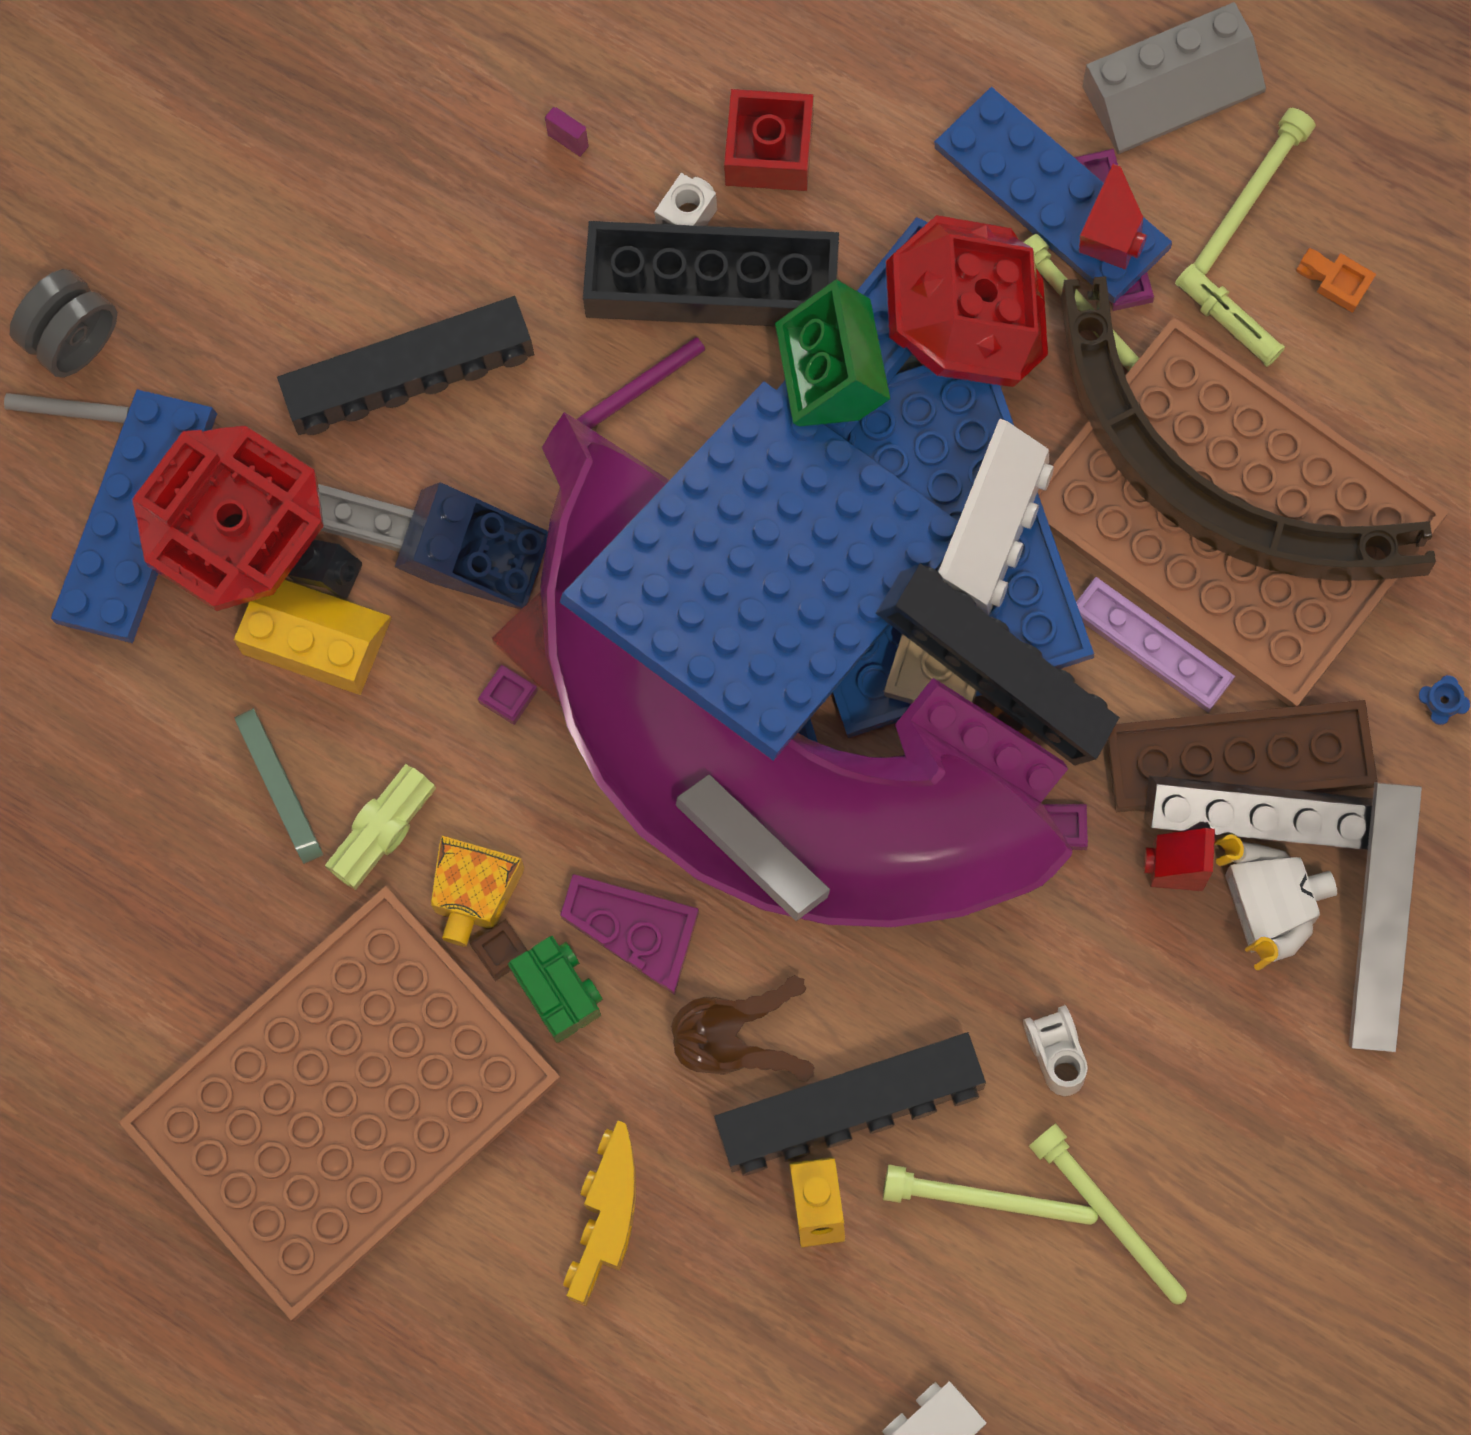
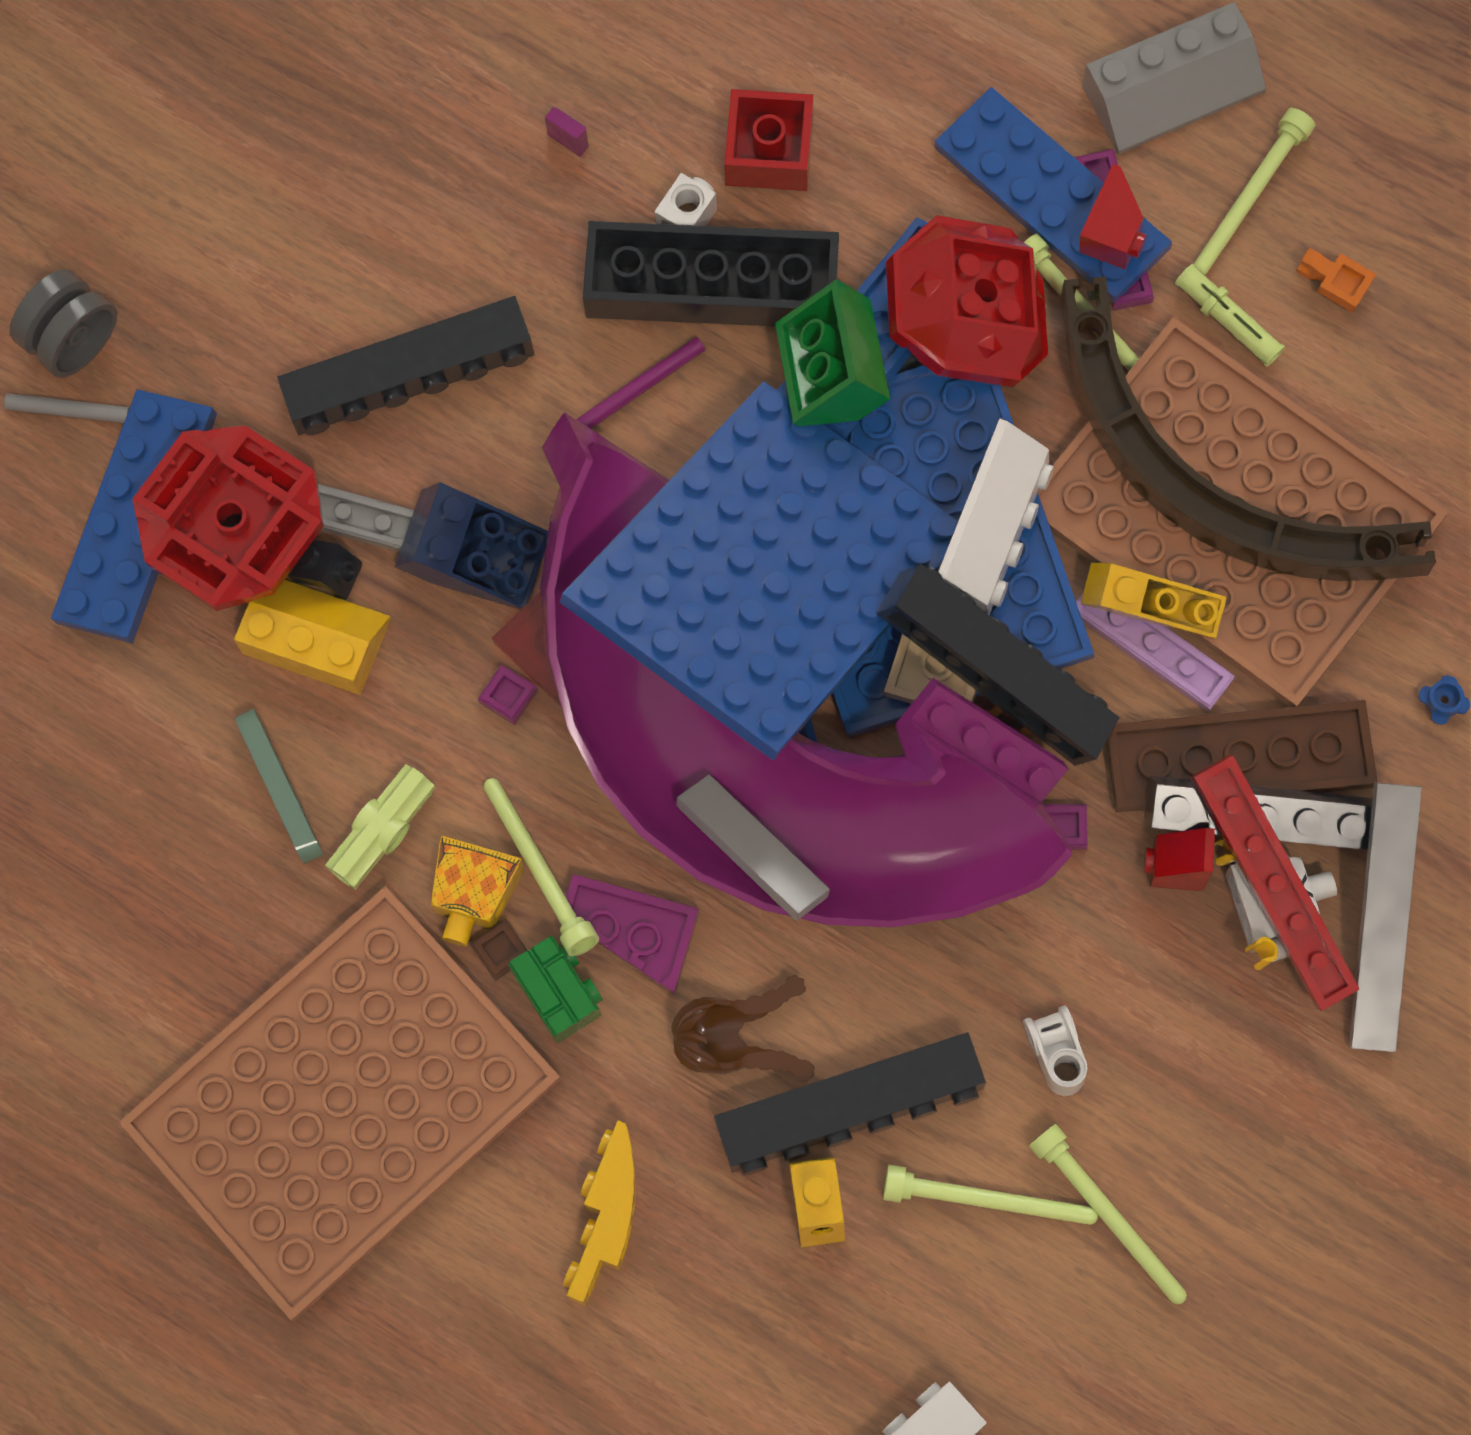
none -> yellowish green piece [484,778,599,956]
none -> yellow slope [1080,562,1227,639]
none -> red plate [1191,755,1360,1011]

